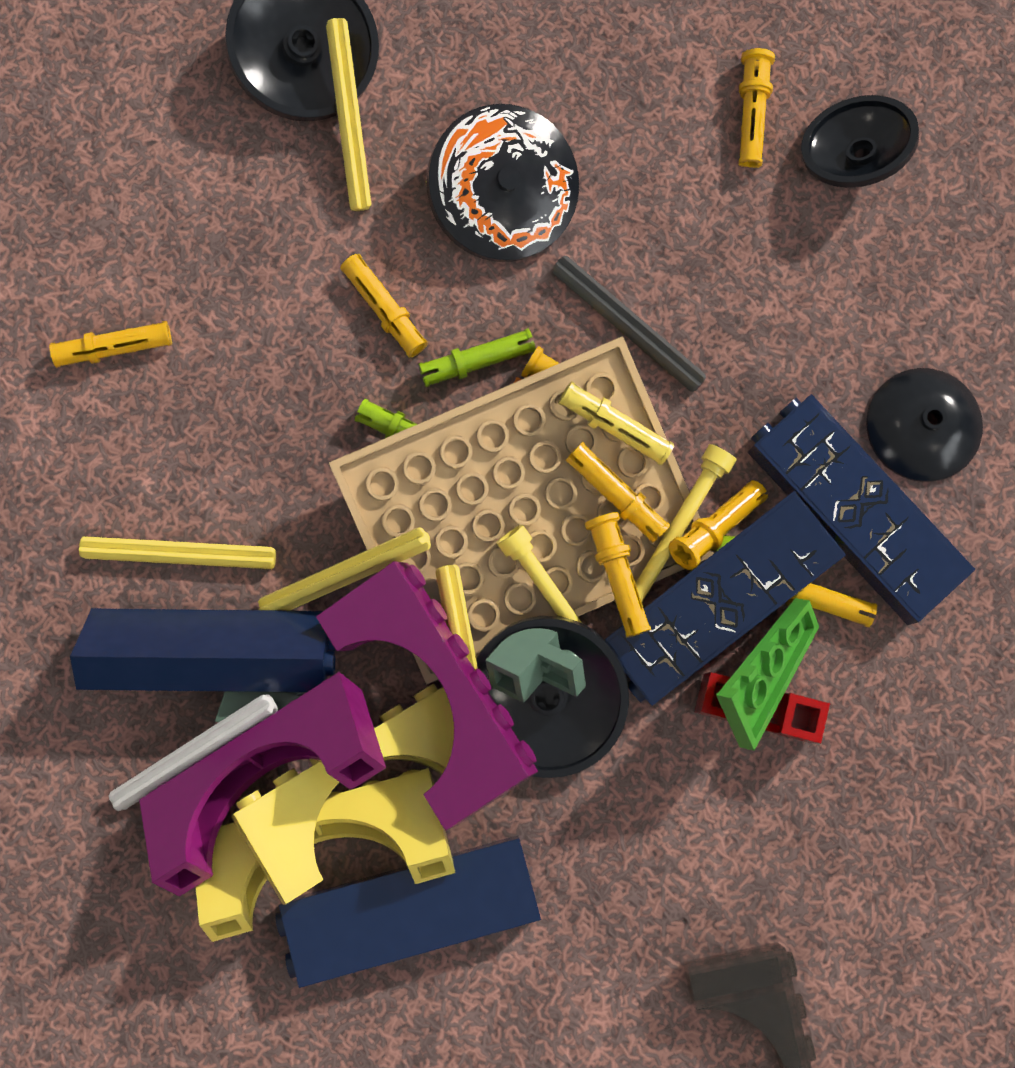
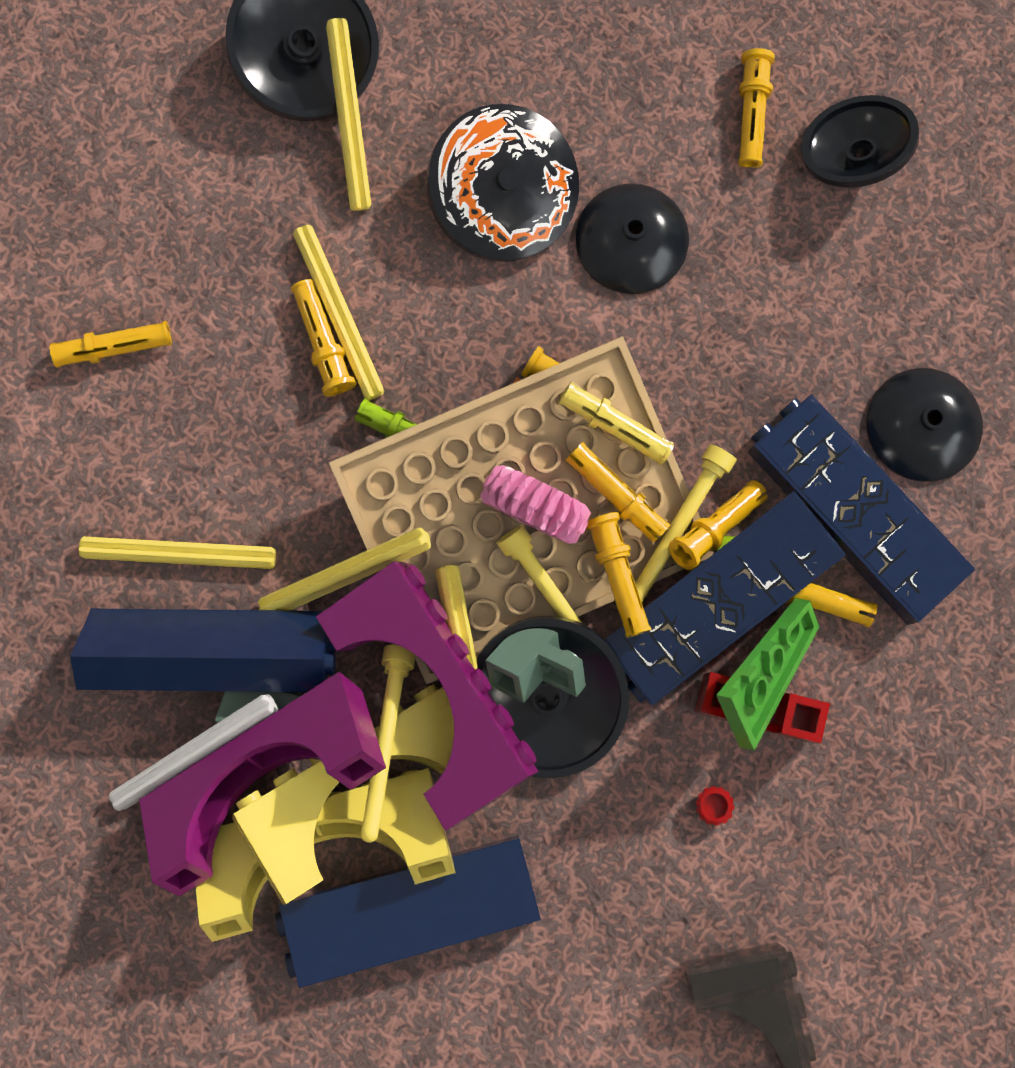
yellow pin [340,254,428,358] -> none
lime pin [418,328,536,387] -> none
dark grey axle [553,256,706,392] -> none
none -> yellow pin [291,279,357,397]
none -> light yellow axle [293,225,384,401]
none -> light yellow piece [361,644,416,843]
none -> bright pink gear [480,465,591,544]
none -> black dish [575,184,689,294]
none -> red piece [695,786,735,826]

